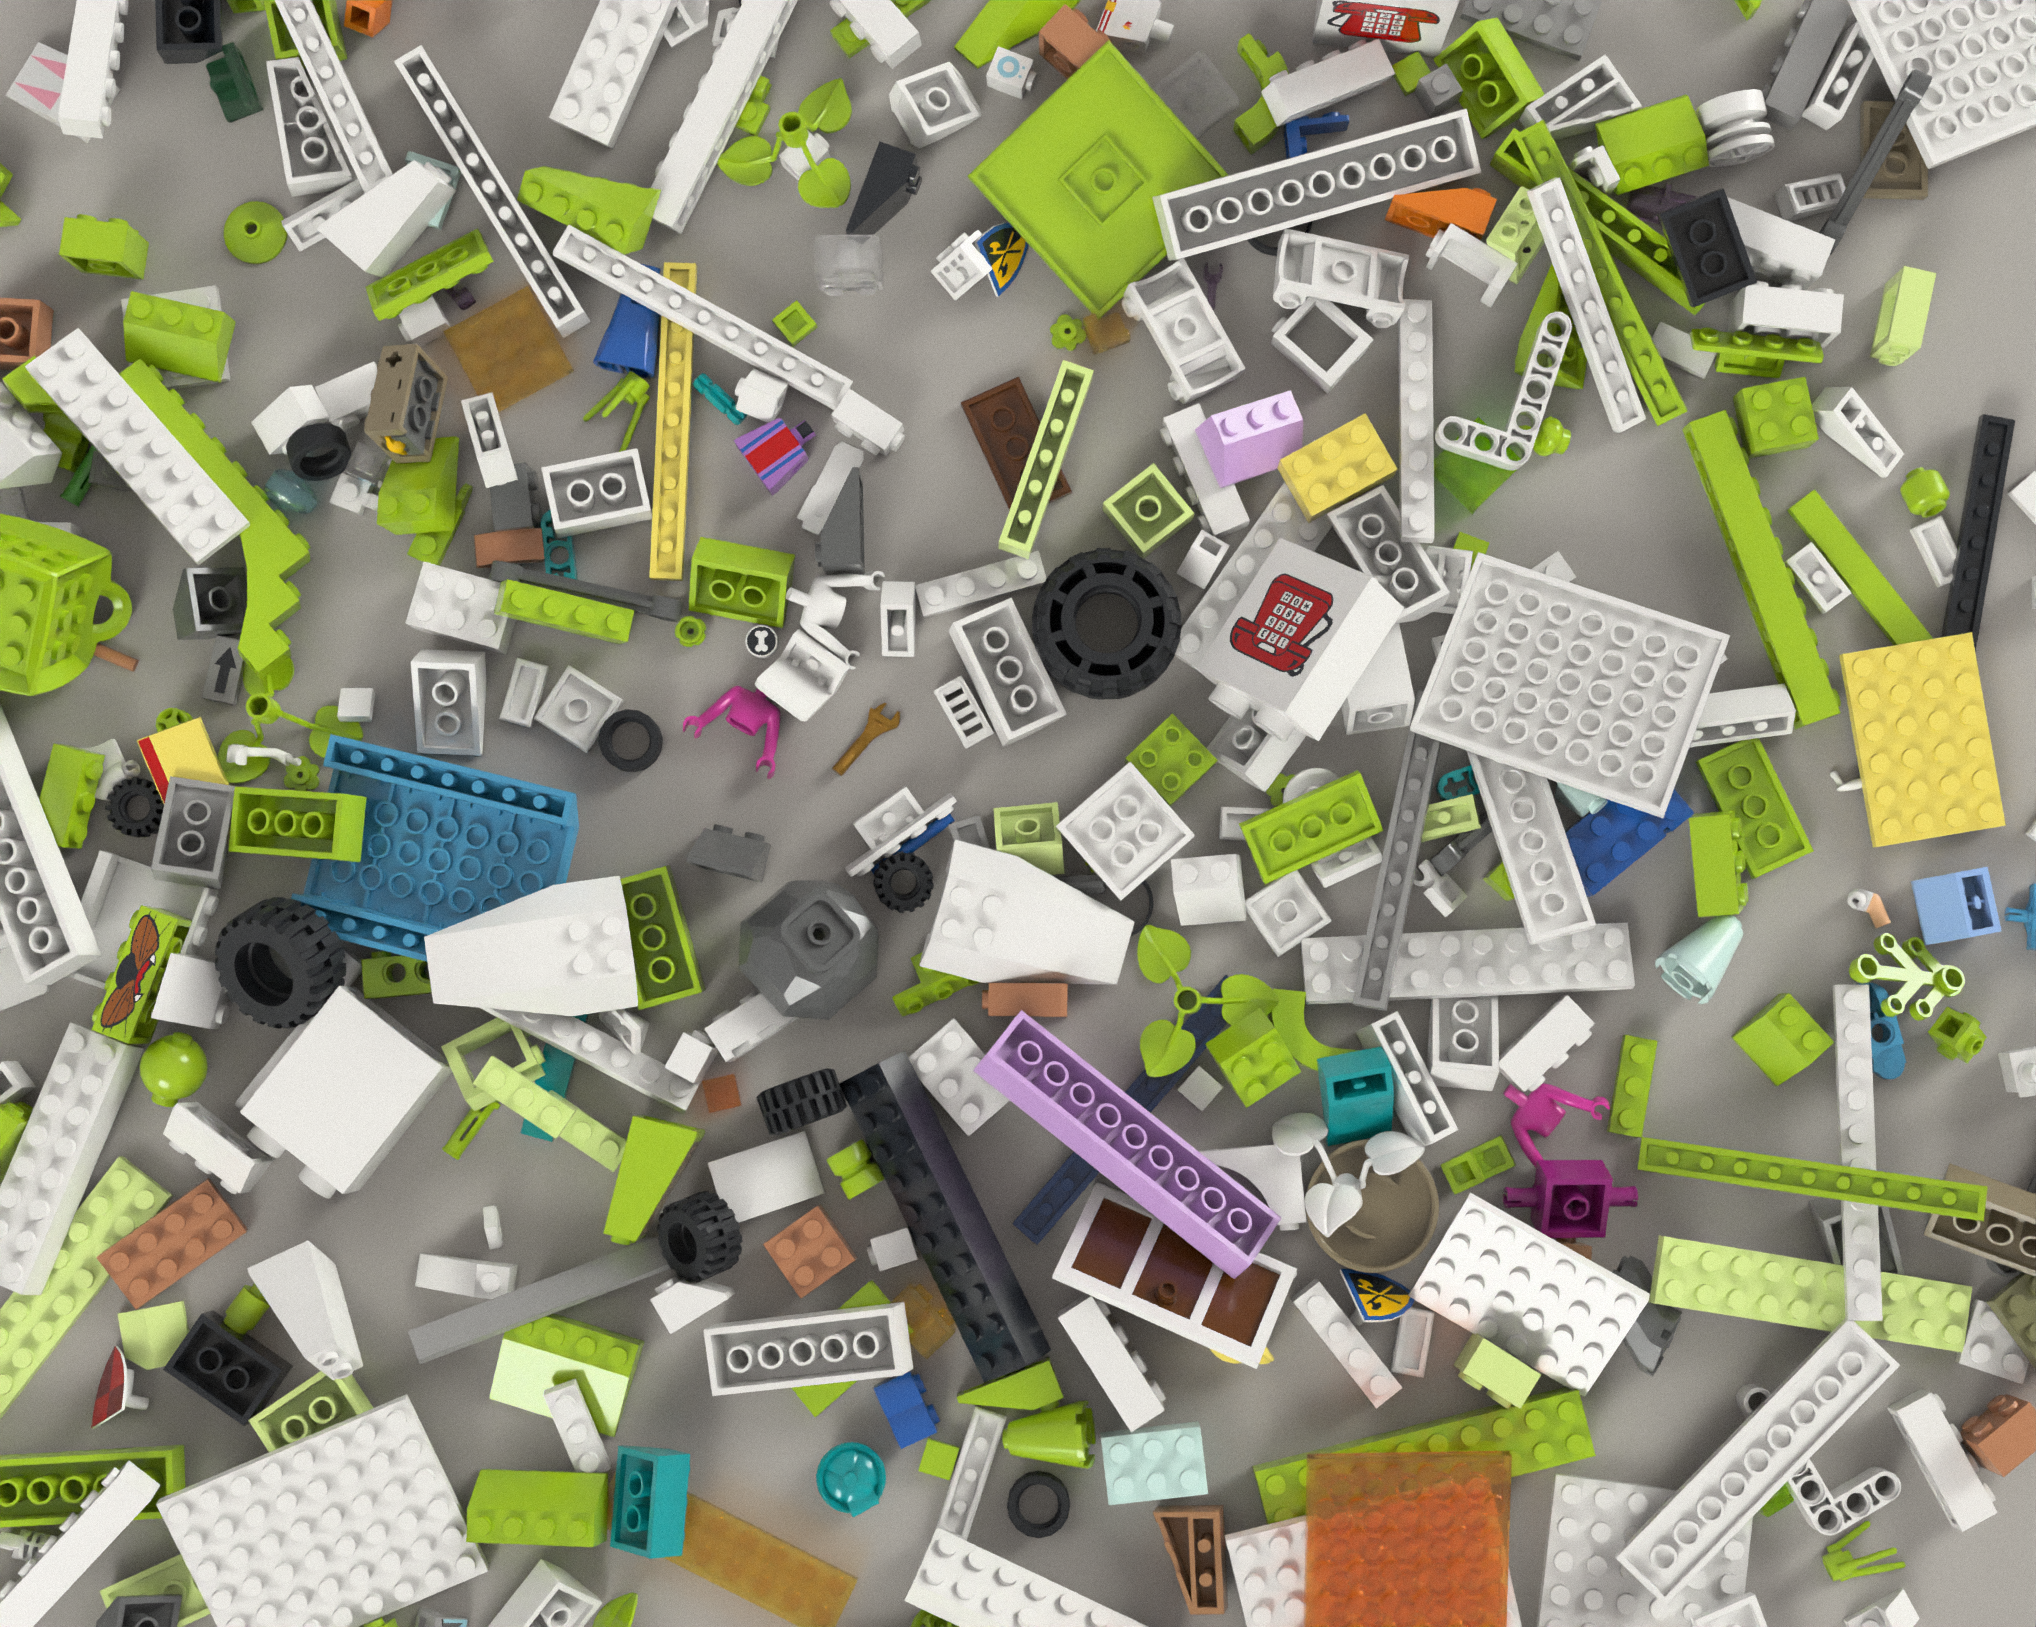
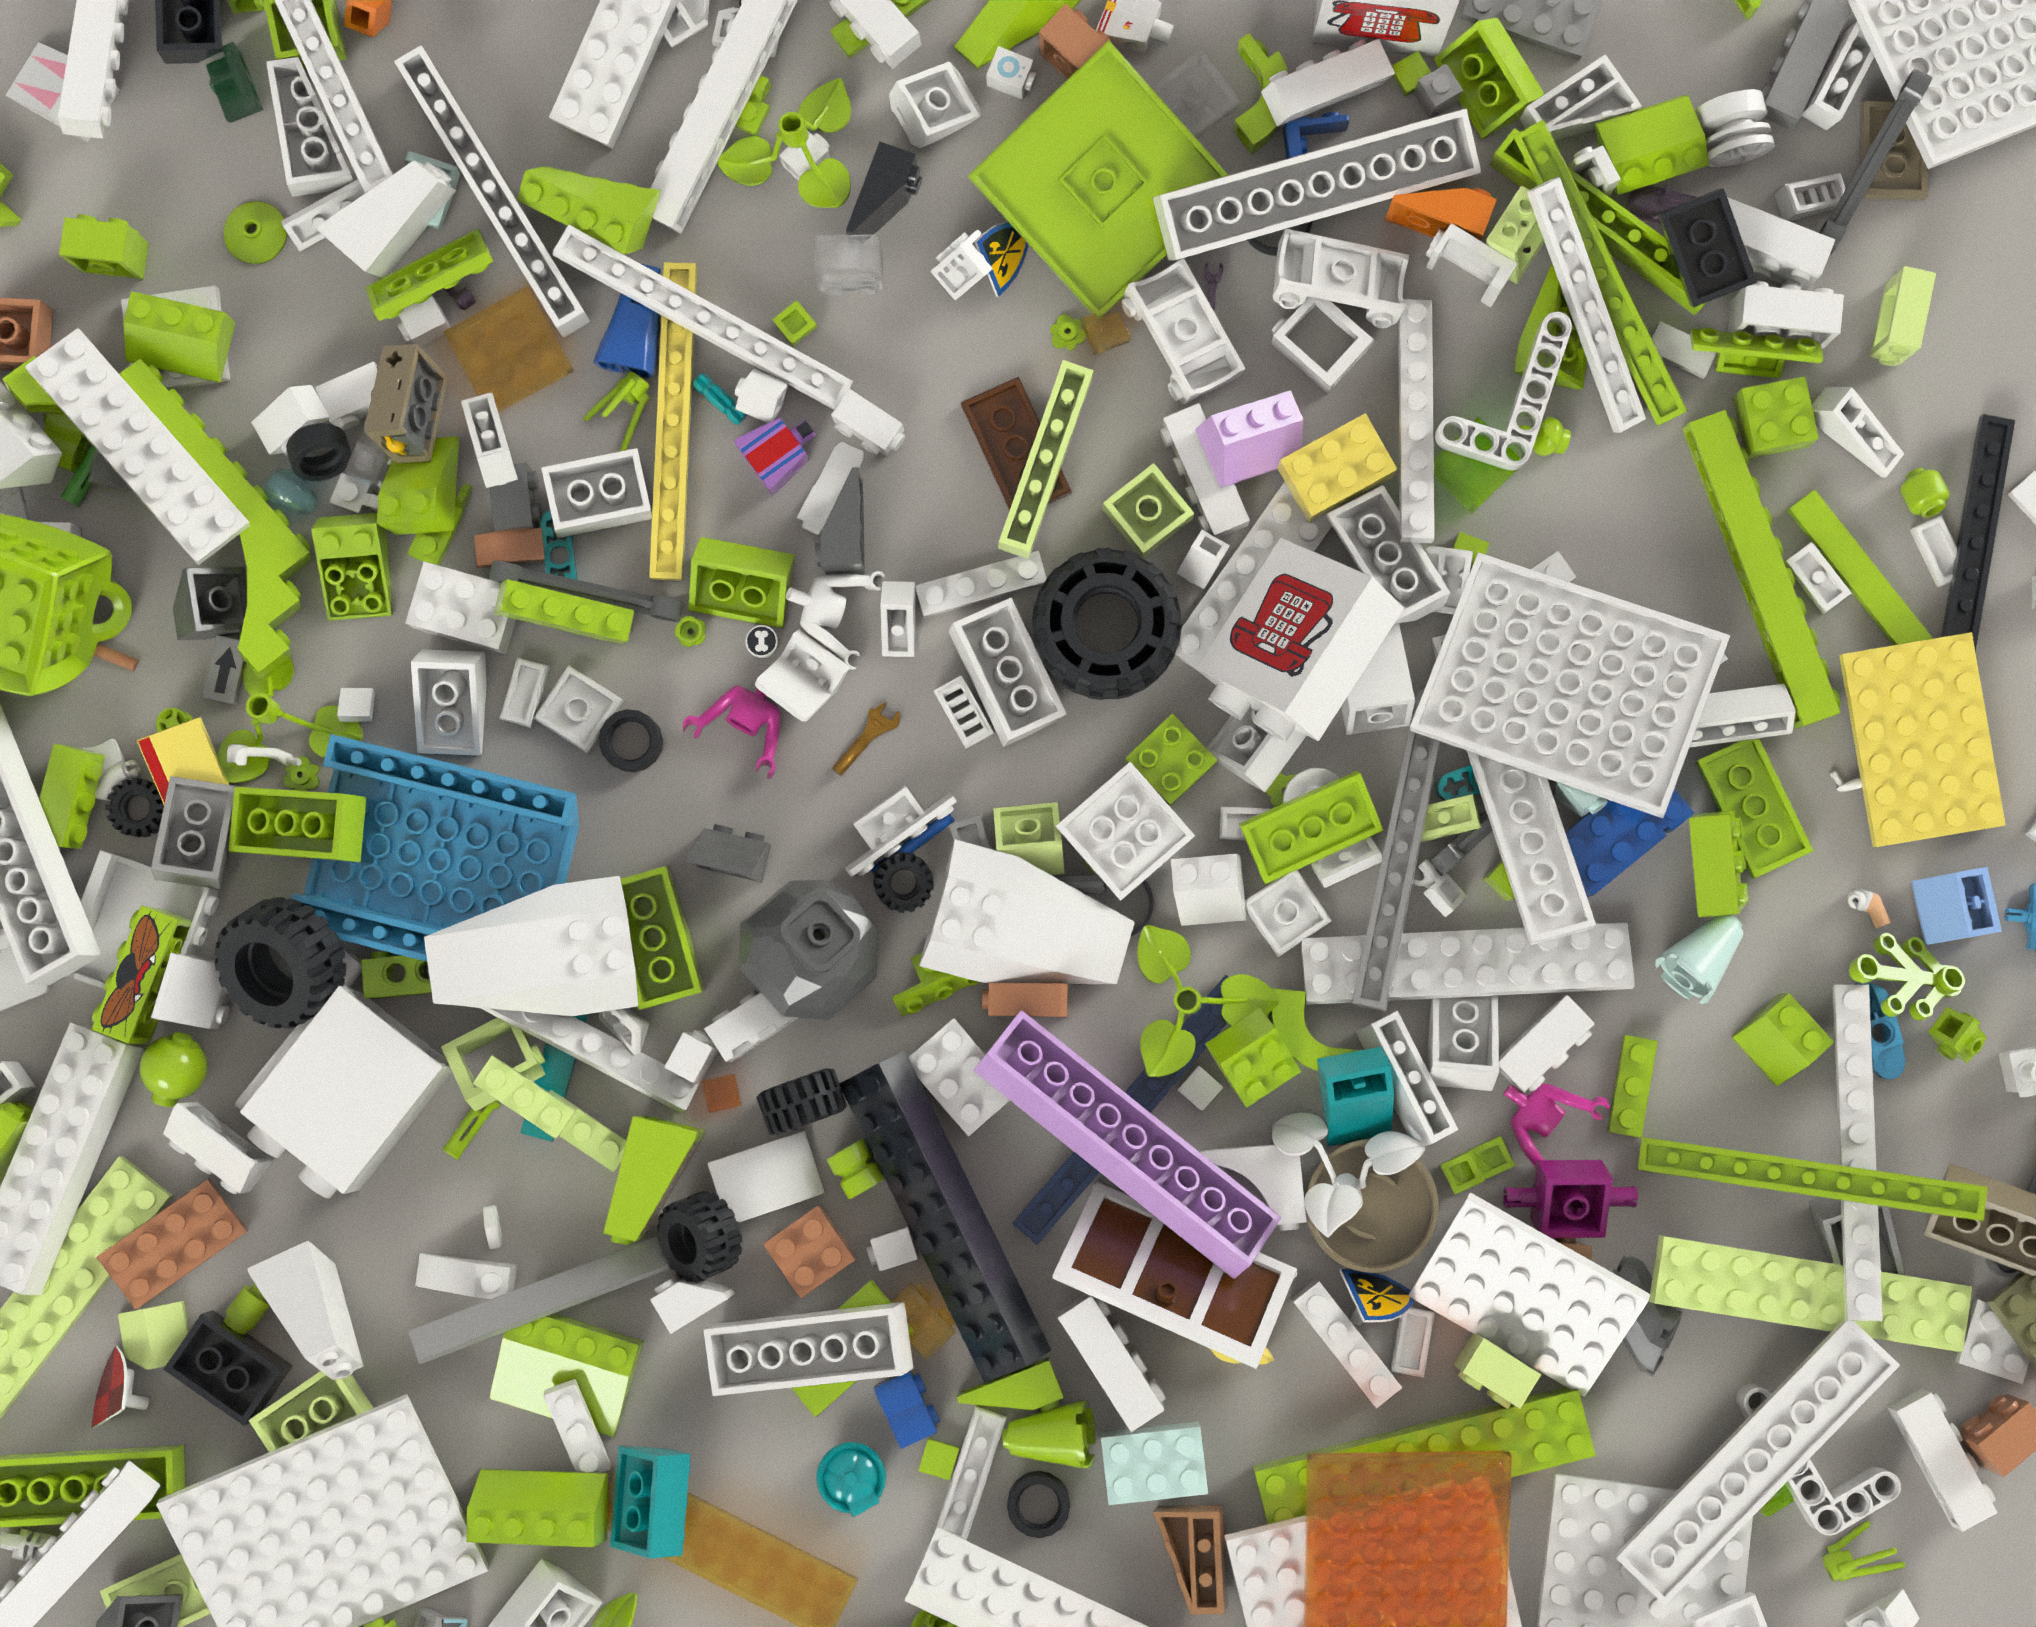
none -> lime slope [311,513,393,621]

